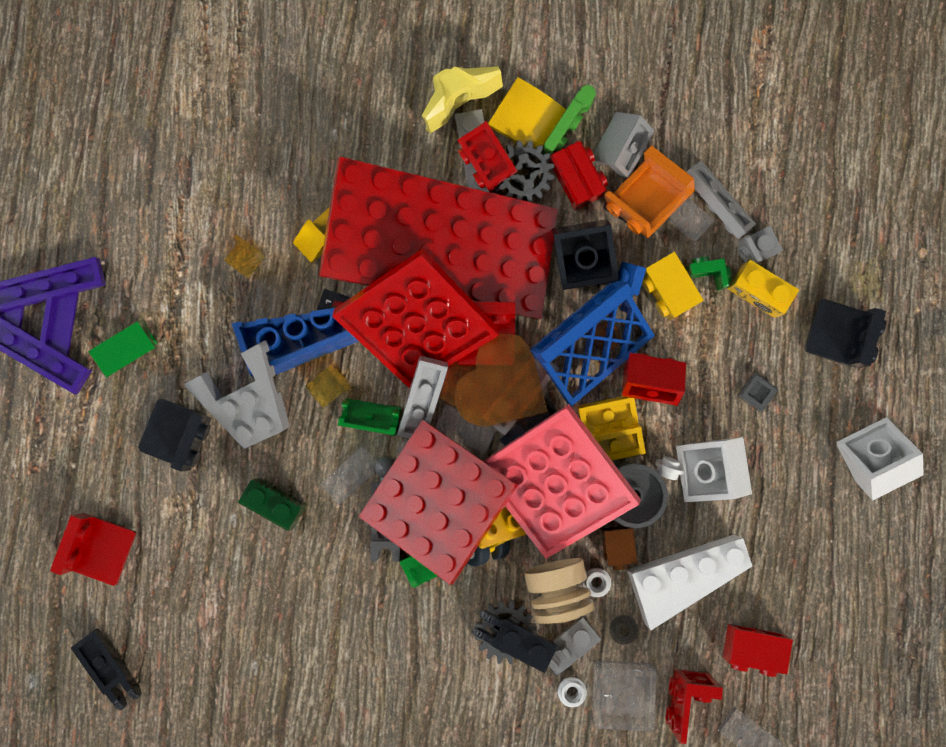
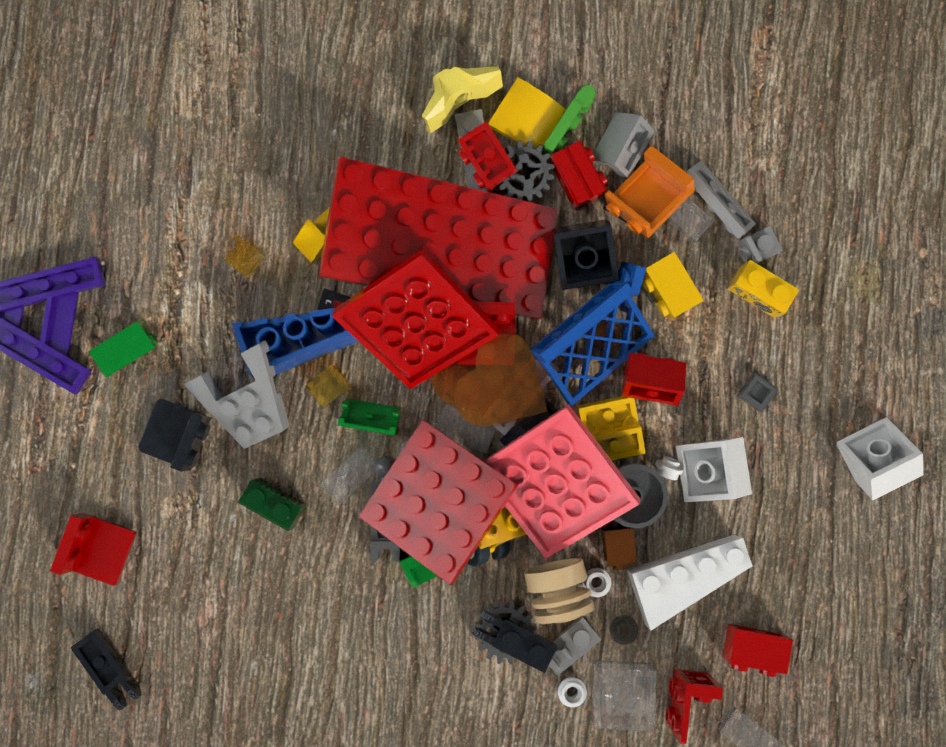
light grey plate [397,356,448,438] -> none
green bracket [685,256,731,291] -> none
black bracket [804,299,887,368] -> none

